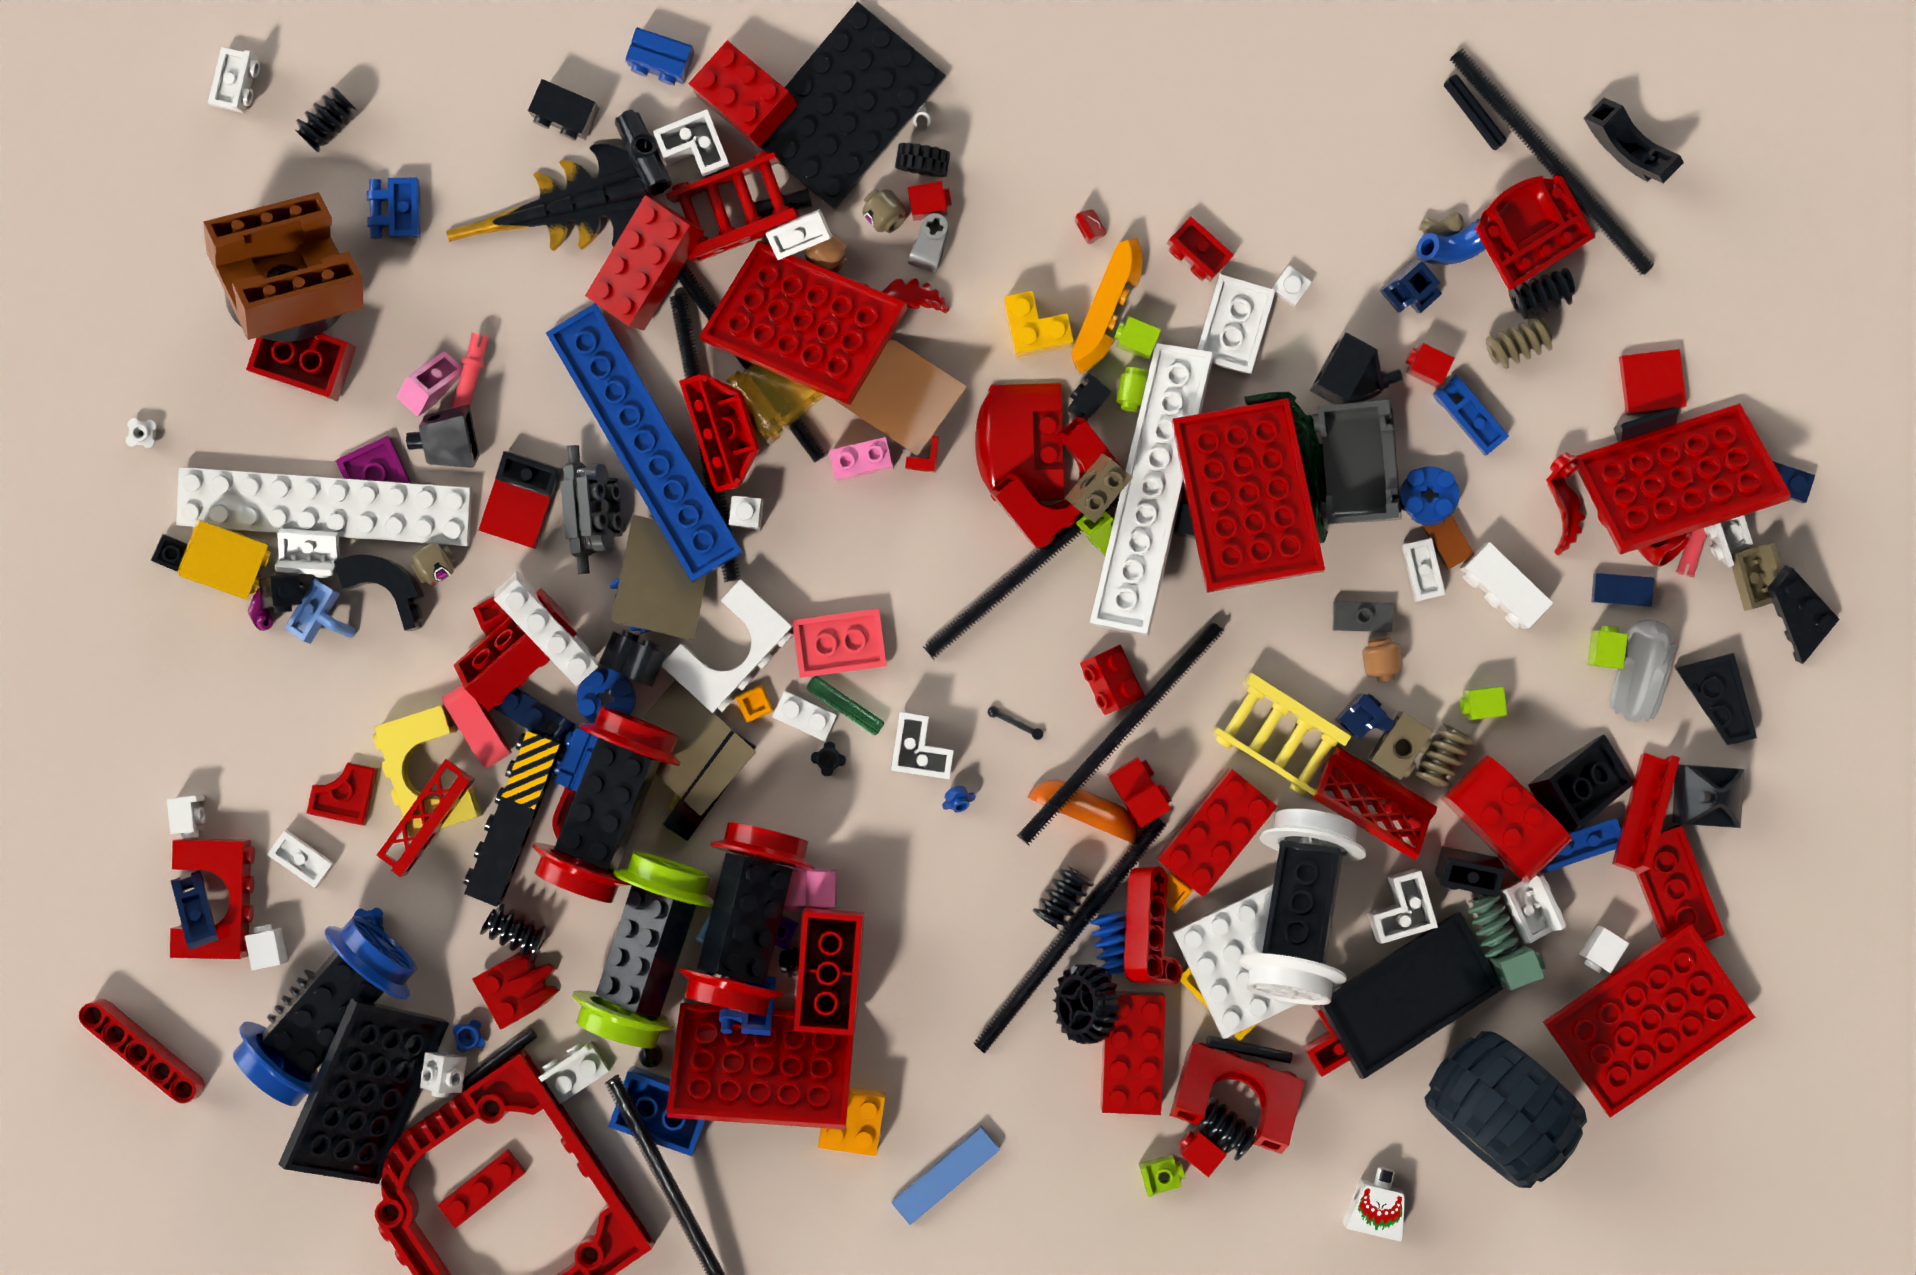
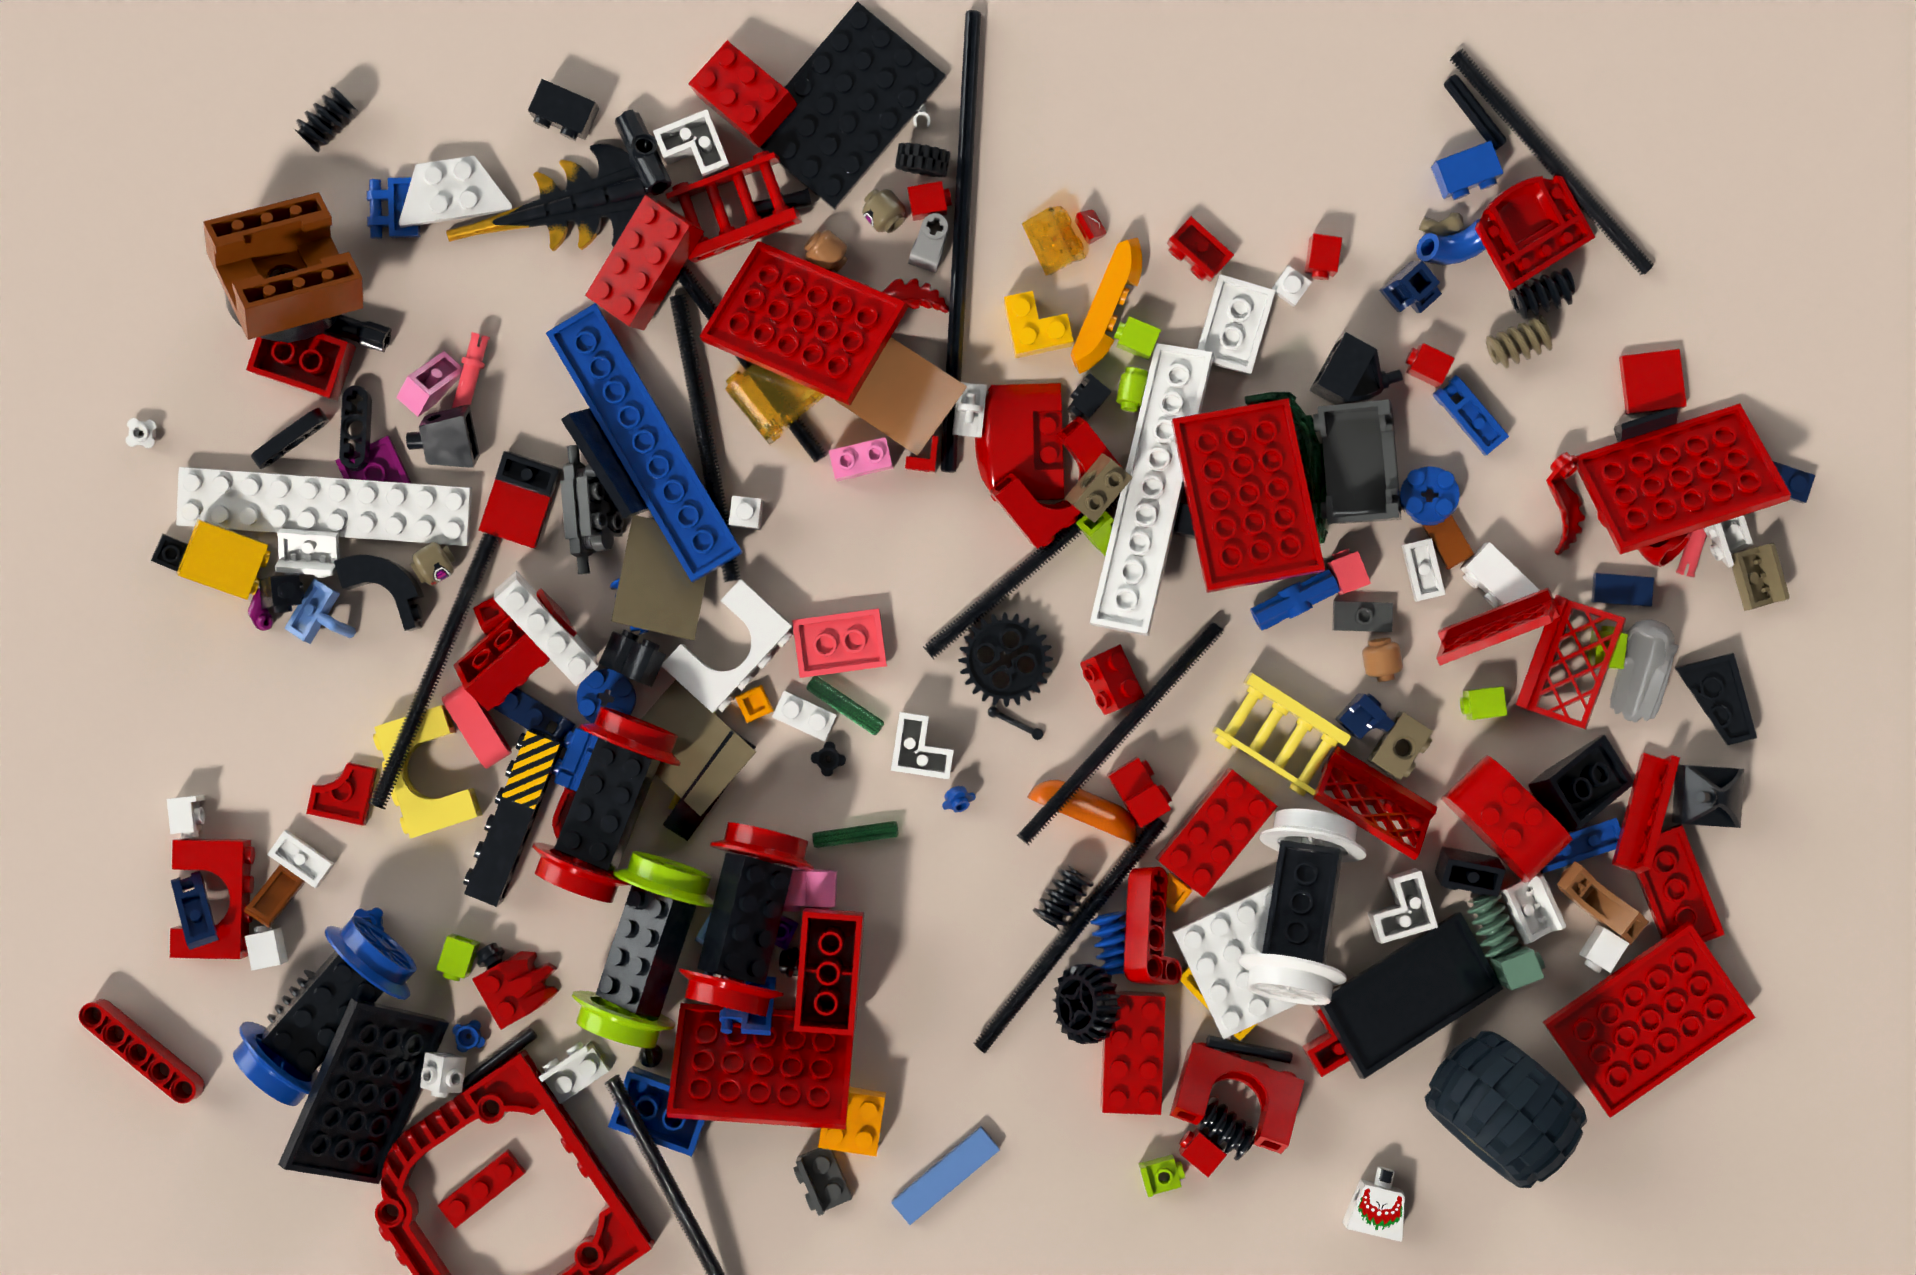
white bracket [208,47,260,114] -> none
red fence [376,759,475,877] -> none
black piece [480,903,546,961] -> none
blue brick [626,27,694,86] -> none
red wedge [679,373,760,493] -> none
white plate [765,209,832,260] -> none
dark tan piece [1415,723,1474,789] -> none
black arch [1584,98,1684,184] -> none
black wing [1767,566,1840,664] -> none
none -> dark orange tile [245,864,305,928]
none -> black beam [251,408,329,469]
none -> black axle [325,315,392,352]
none -> black beam [339,385,372,471]
none -> black axle [369,533,498,809]
none -> white wing [399,156,512,228]
none -> lime brick [436,933,480,981]
none -> black plate [476,943,505,969]
none -> black tile [561,408,649,519]
none -> dark grey bracket [793,1148,852,1216]
none -> clear green axle [812,821,899,848]
none -> black axle [941,10,981,473]
none -> white hips [952,382,987,438]
none -> black gear [958,612,1053,707]
none -> clear yellow bracket [1022,206,1086,276]
none -> blue piece [1250,569,1340,631]
none -> red brick [1305,233,1342,280]
none -> coral brick [1327,548,1371,595]
none -> blue brick [1431,141,1503,200]
none -> red fence [1436,587,1560,666]
none -> red fence [1516,595,1627,730]
none -> medium nougat arch [1557,861,1649,945]

